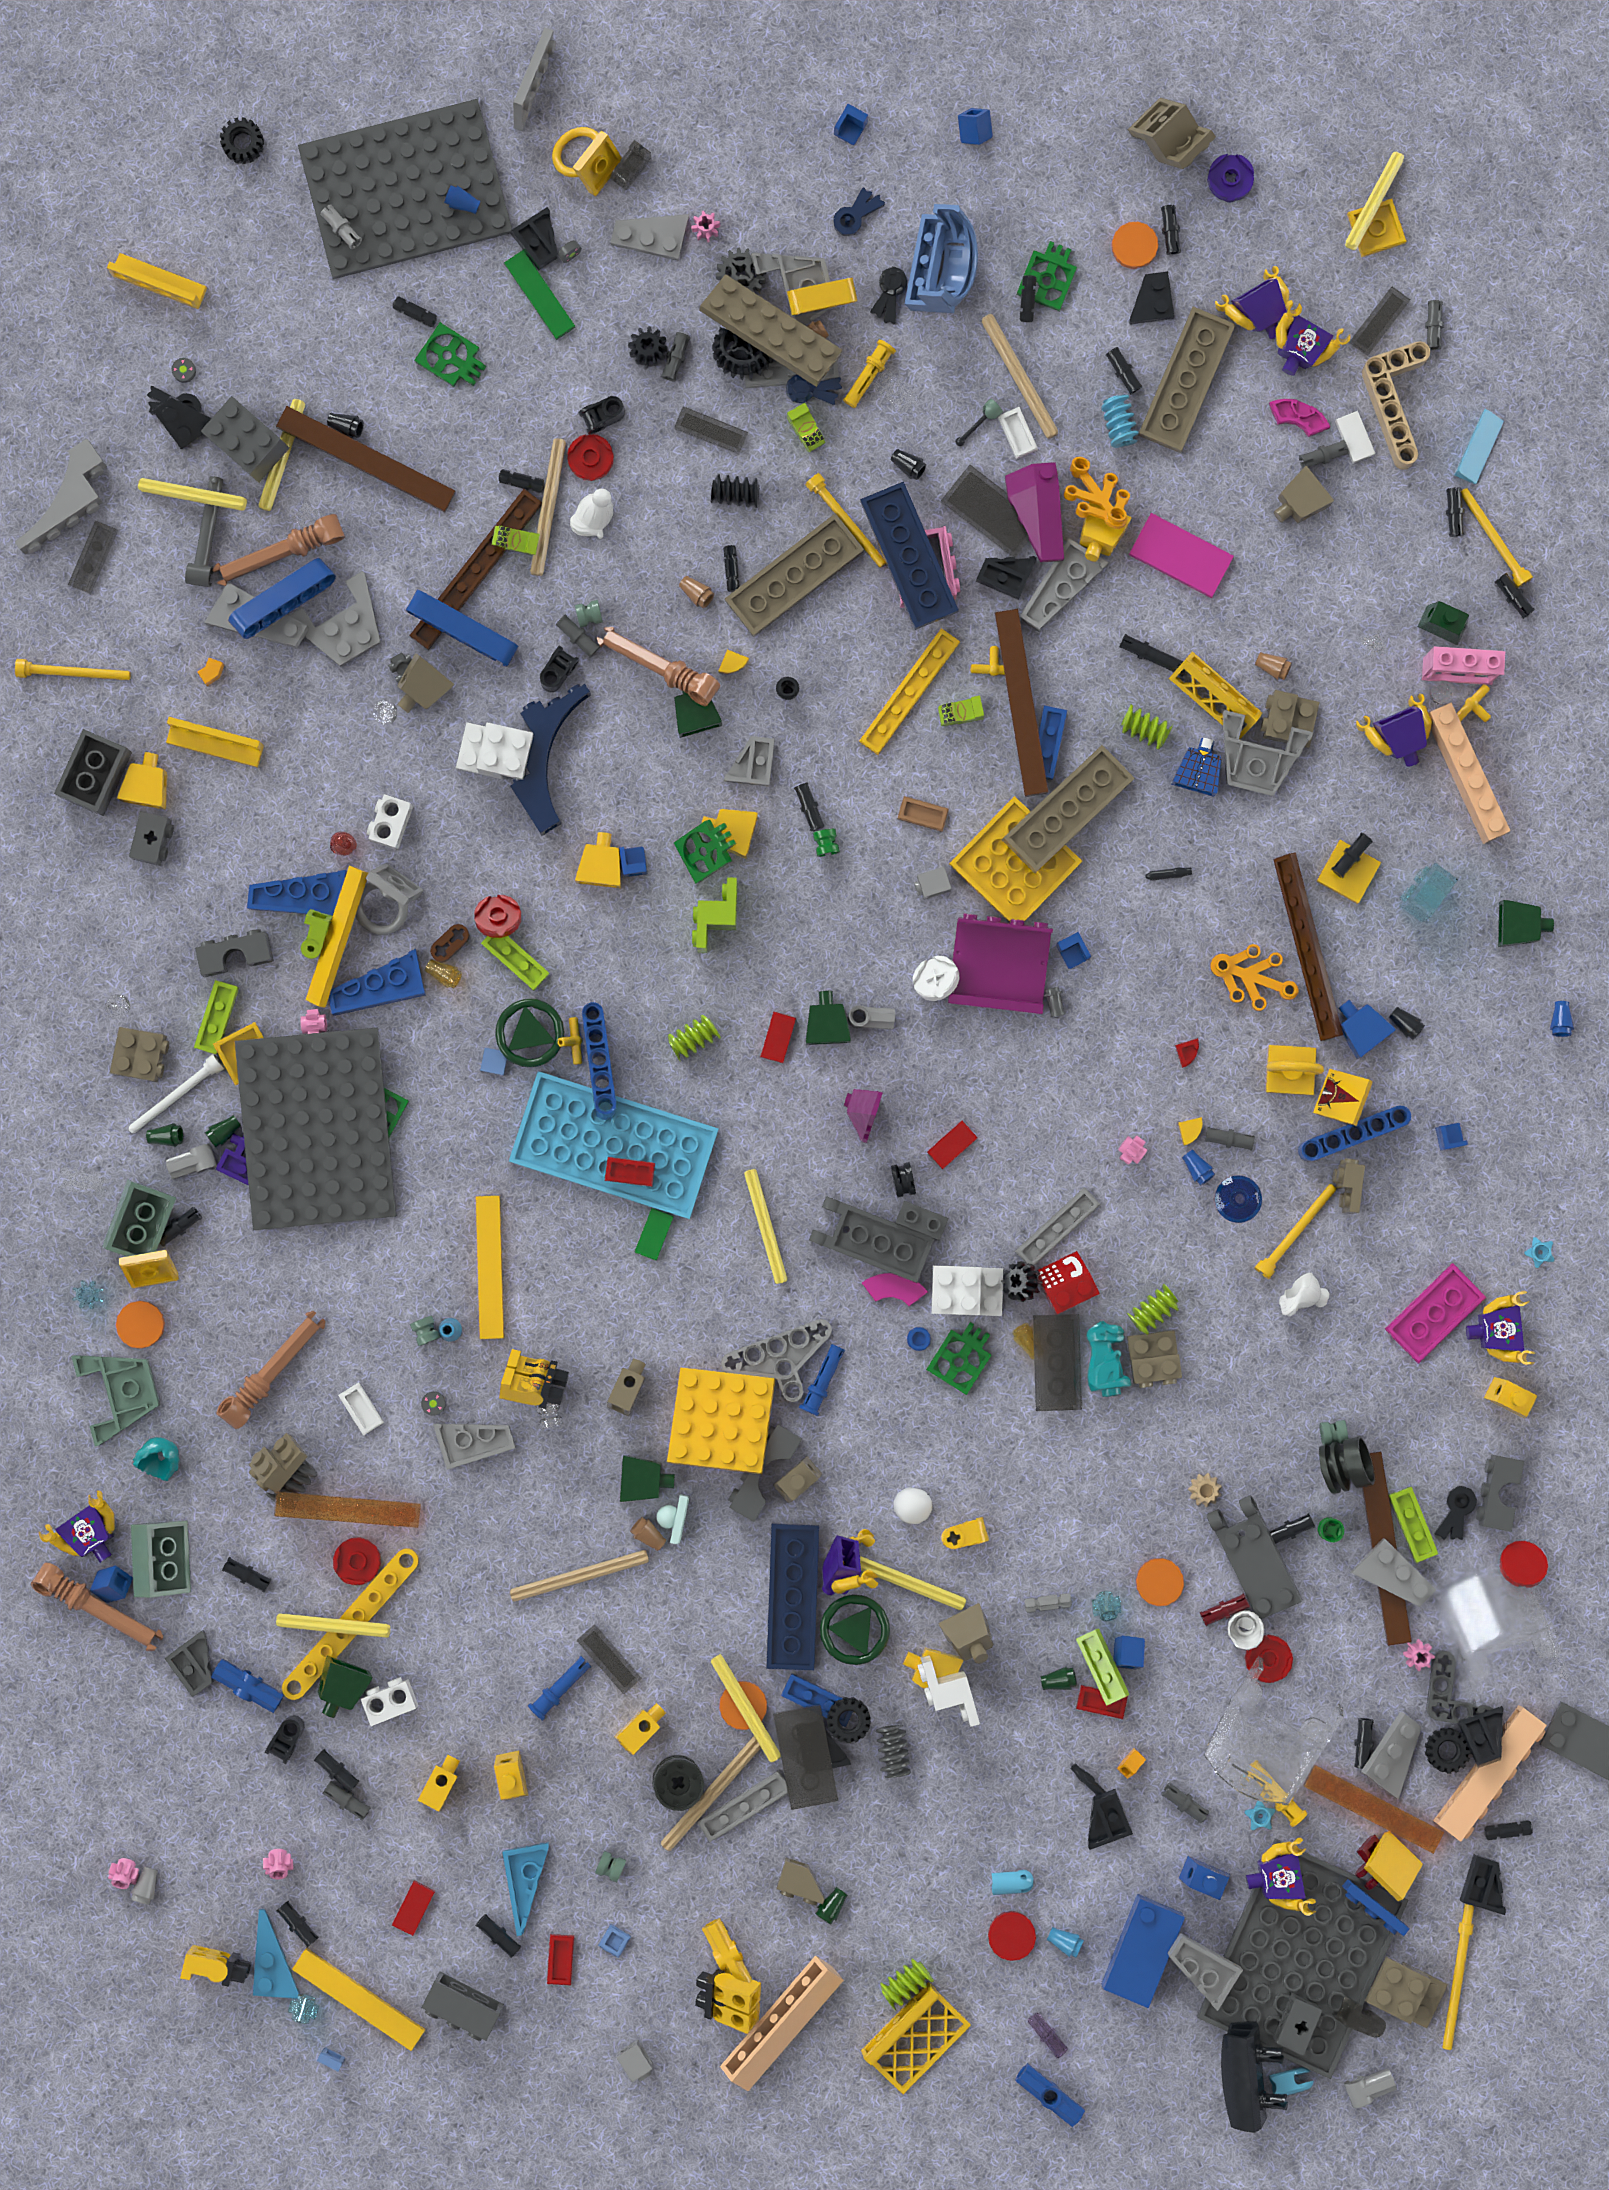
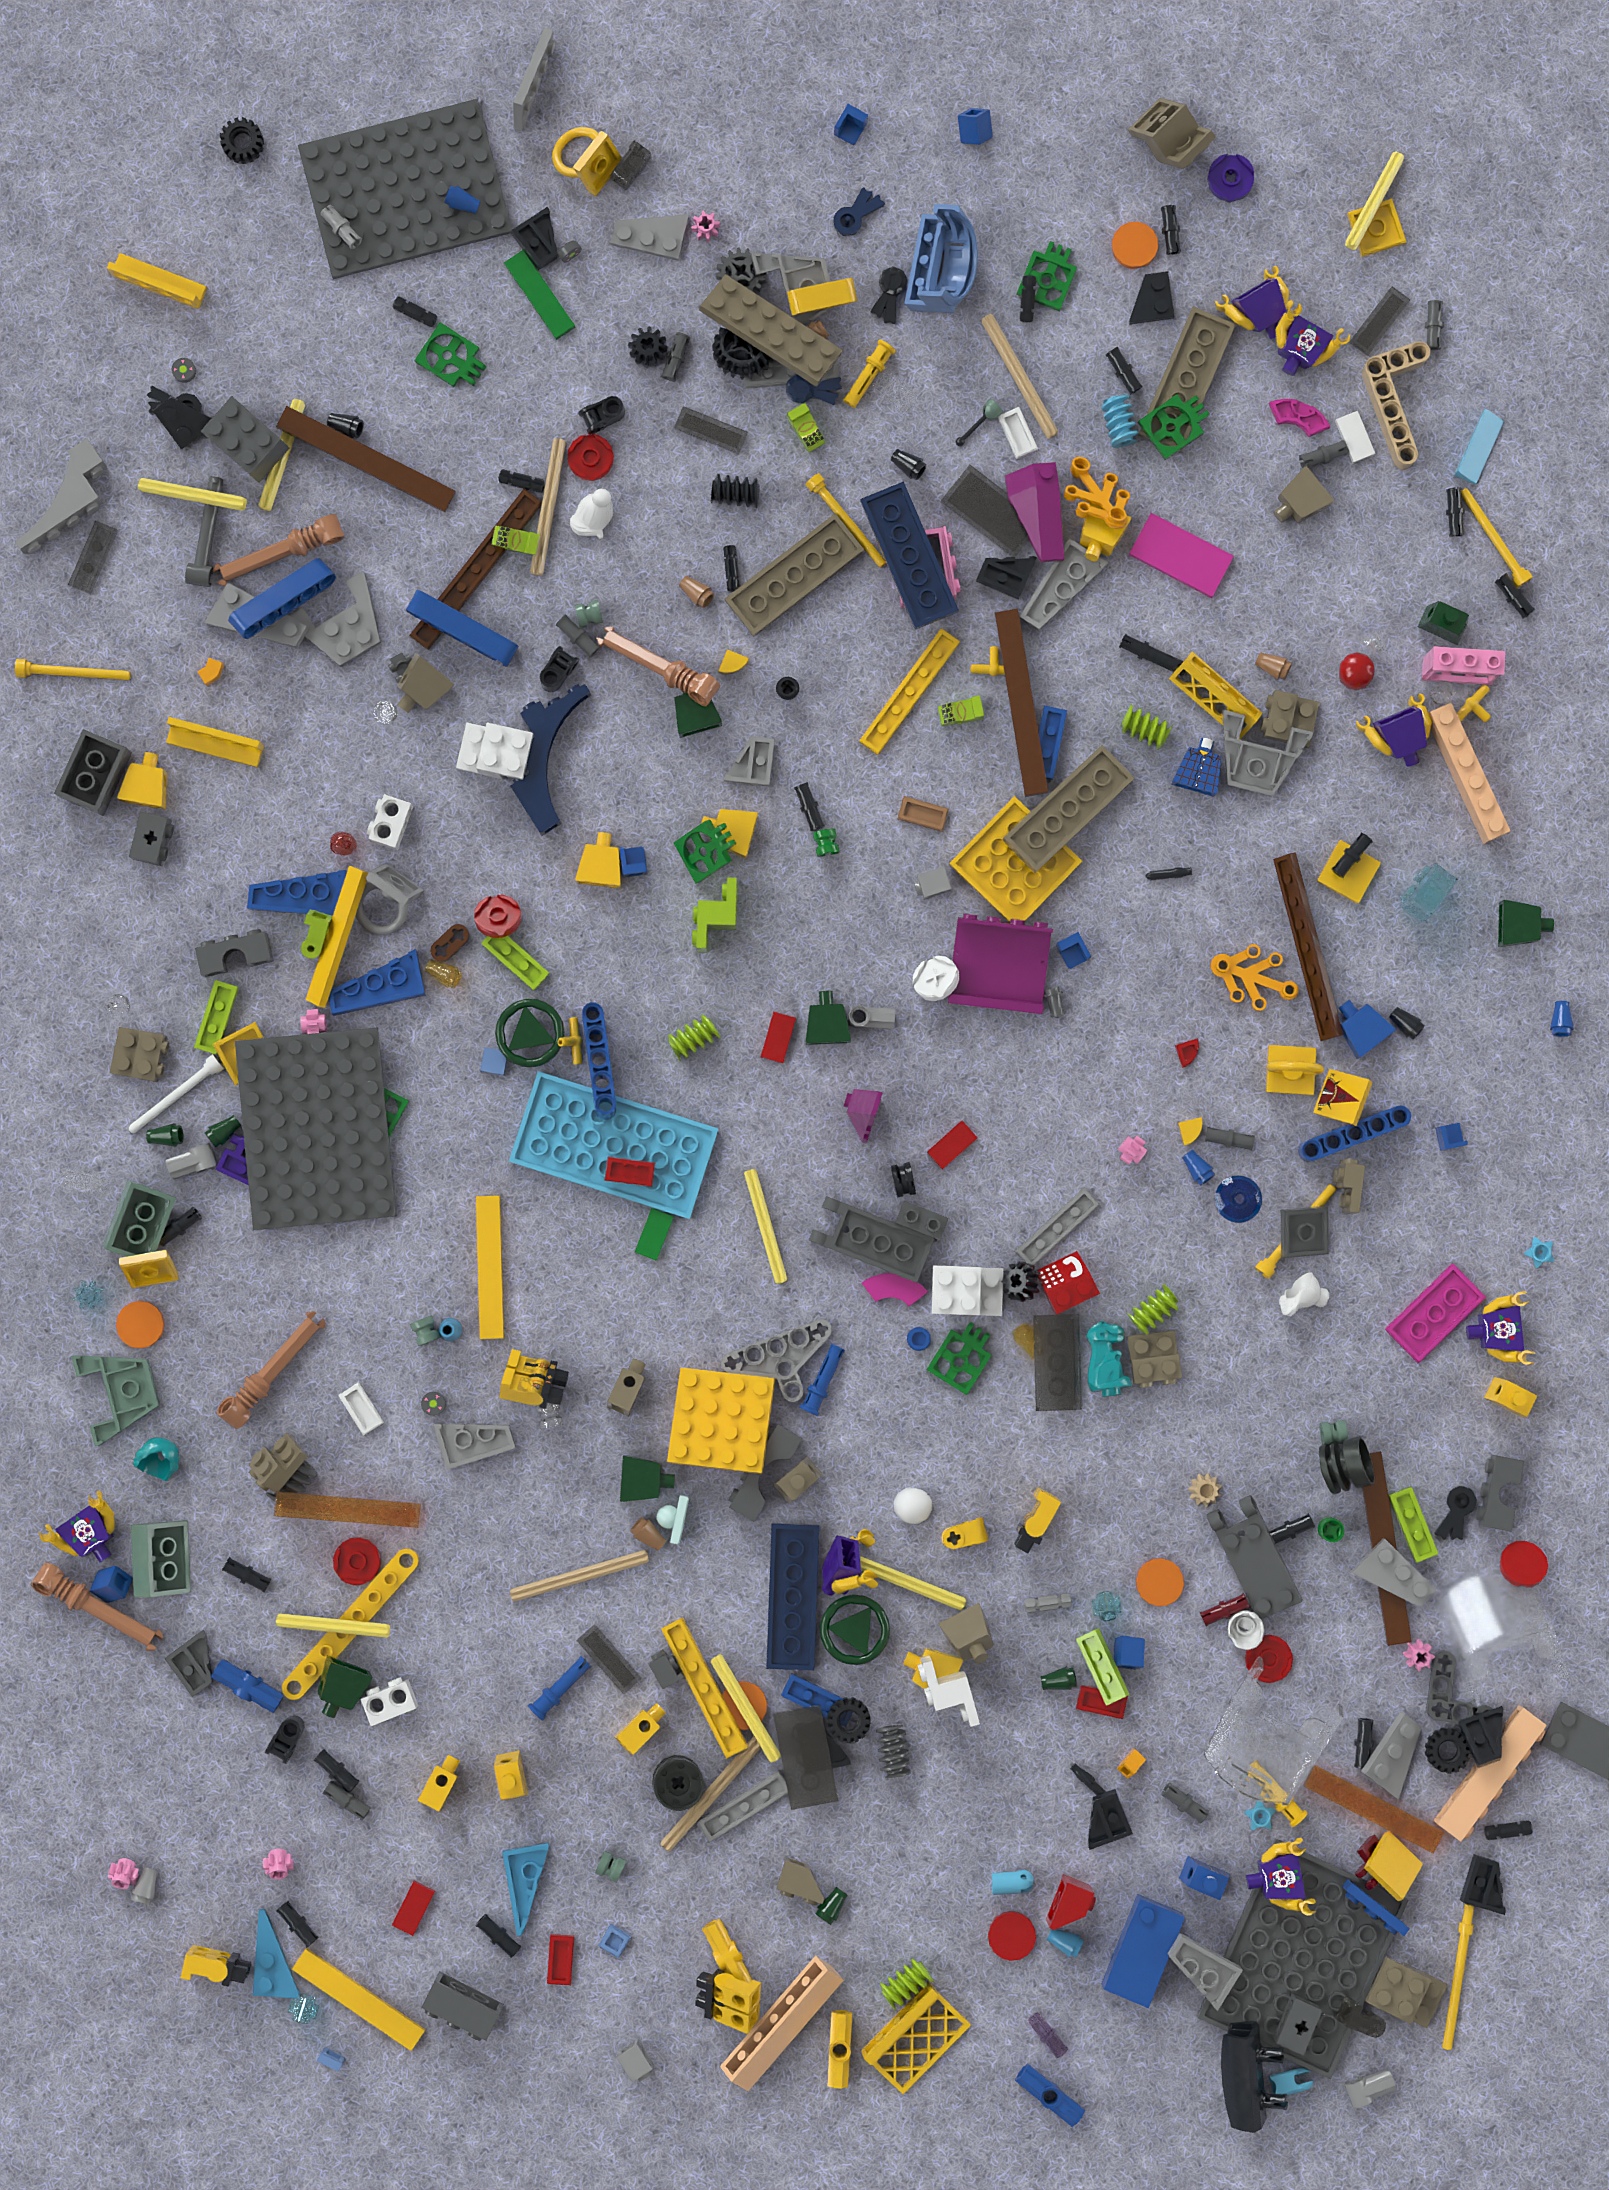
none -> dark grey brick [648,1649,684,1689]
none -> yellow tile [661,1617,749,1759]
none -> yellow piece [827,2010,852,2089]
none -> yellow hips [1014,1487,1061,1554]
none -> red slope [1046,1874,1096,1930]
none -> green piece [1138,394,1210,460]
none -> dark grey tile [1280,1206,1329,1258]
none -> red hair [1339,652,1375,691]

